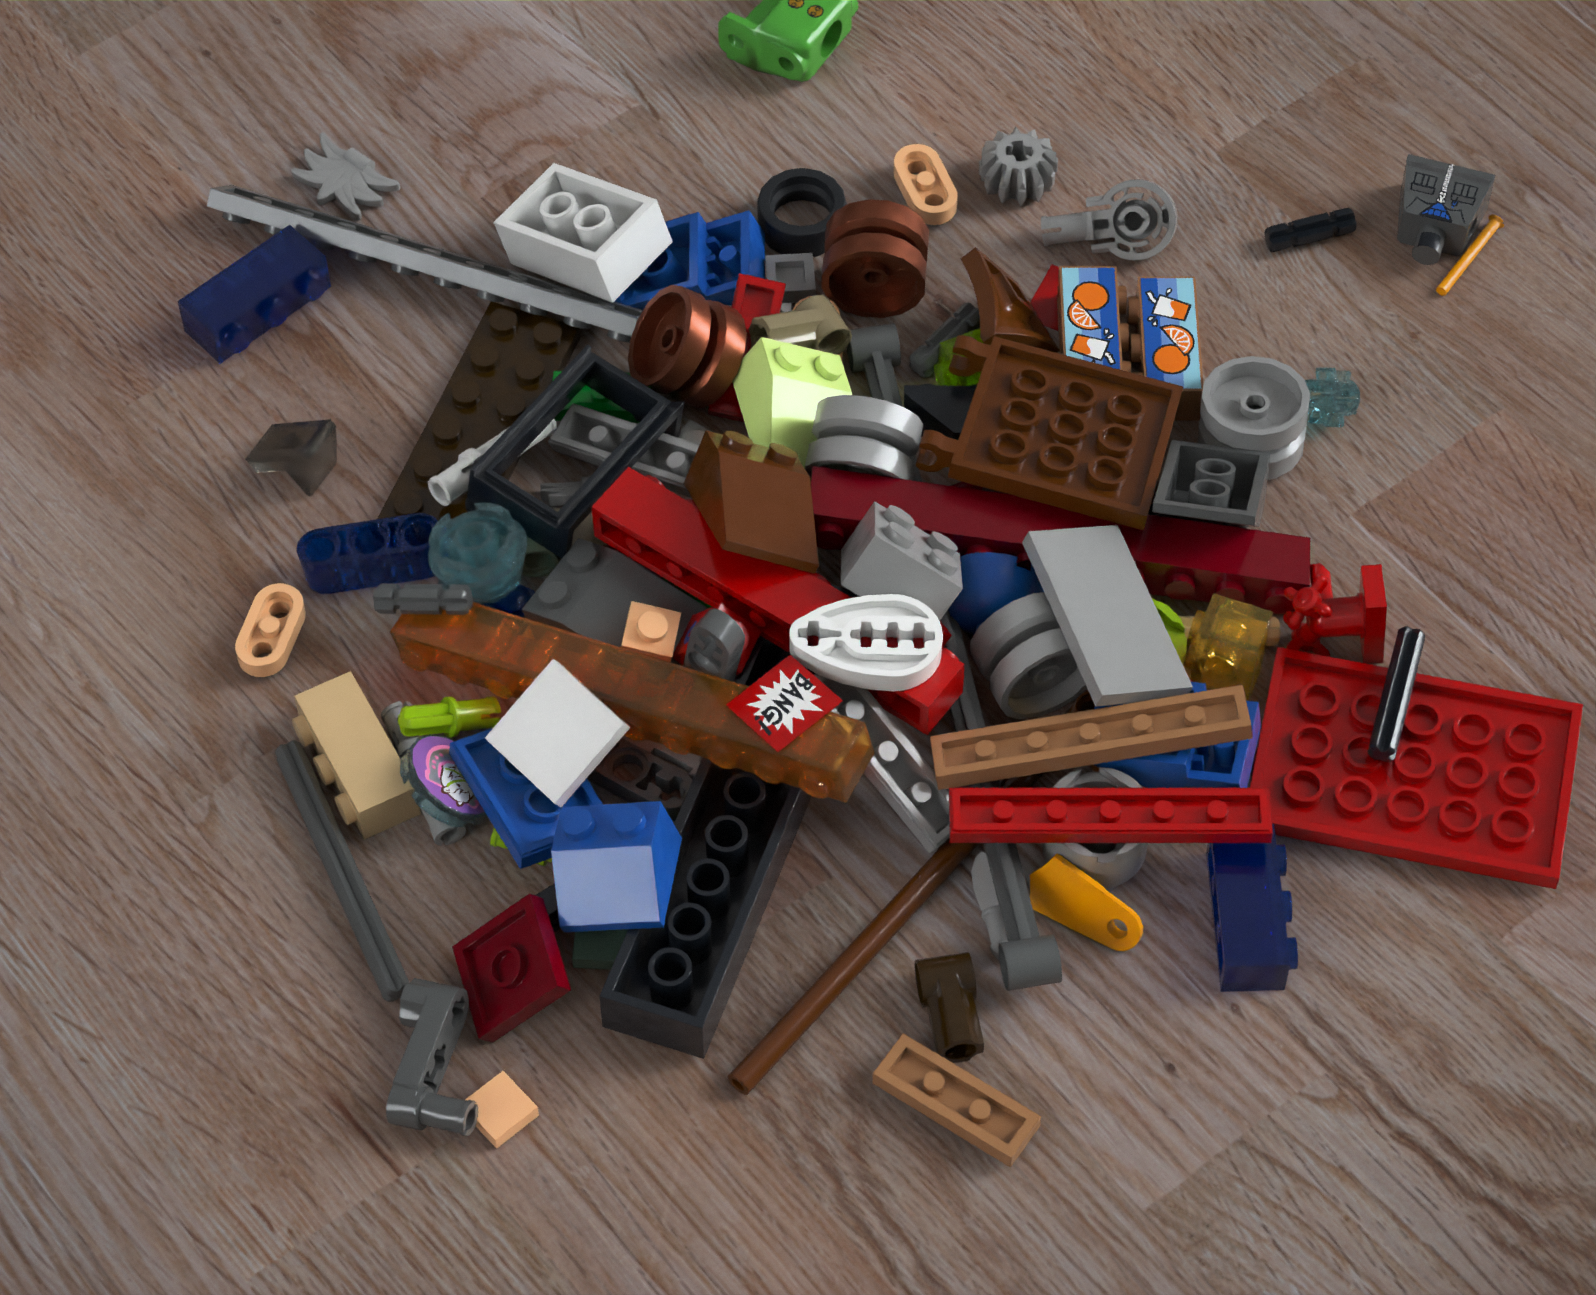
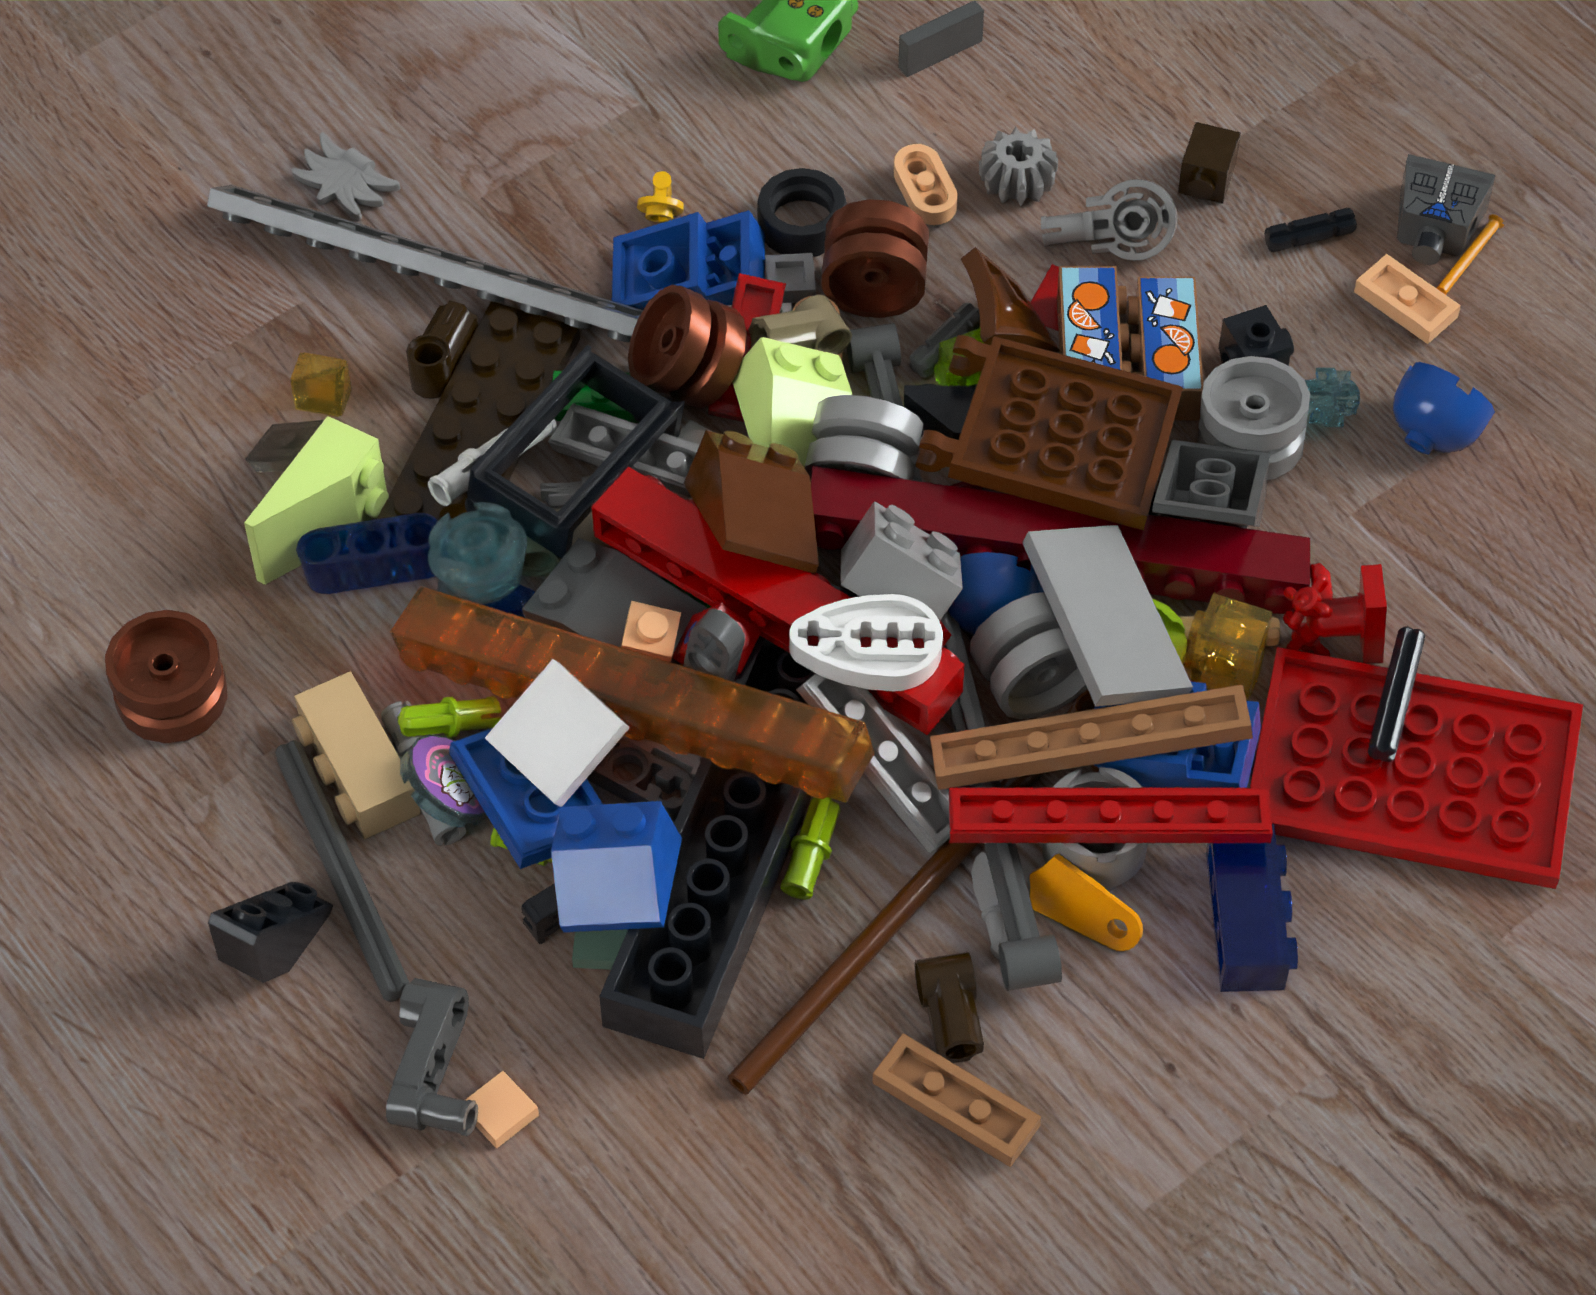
clear blue brick [178,225,331,364] -> none
light nougat plate [235,583,306,677] -> none
dark grey axle [373,583,473,615] -> none
dark red plate [452,893,571,1043] -> none
white brick [493,163,673,303] -> none
sticker [726,655,843,752] -> none
none -> copper wheel [105,610,228,743]
none -> black slope [208,882,333,983]
none -> yellowish green slope [244,416,389,585]
none -> clear yellow slope [291,352,352,417]
none -> dark brown piece [406,300,478,399]
none -> yellow plate [637,171,684,223]
none -> lime axle [780,796,840,900]
none -> dark grey tile [898,0,984,77]
none -> dark brown brick [1178,122,1241,203]
none -> black brick [1218,305,1294,366]
none -> light nougat plate [1354,254,1461,344]
none -> blue cylinder [1393,362,1495,455]

